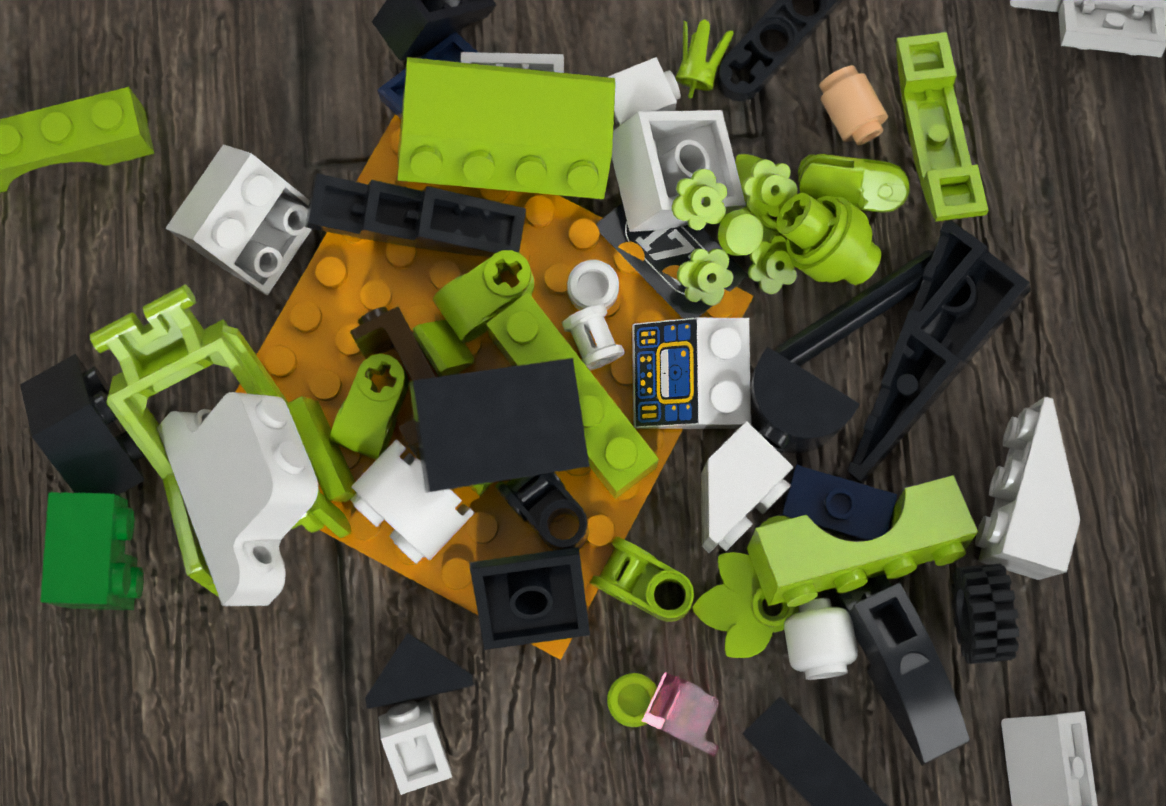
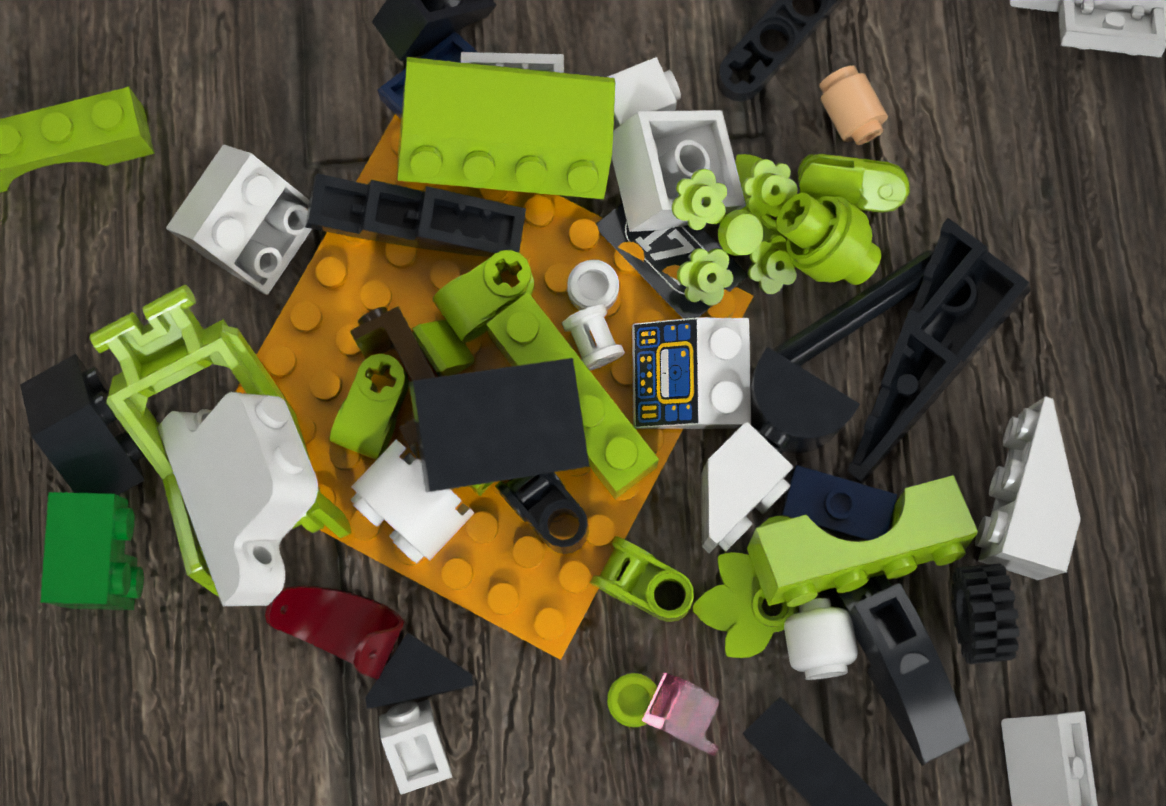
lime tile [287,396,356,503] -> none
black slope [470,547,590,650] -> none
lime piece [675,19,734,99] -> none
lime slope [896,32,989,222] -> none
none -> dark red piece [265,586,405,679]

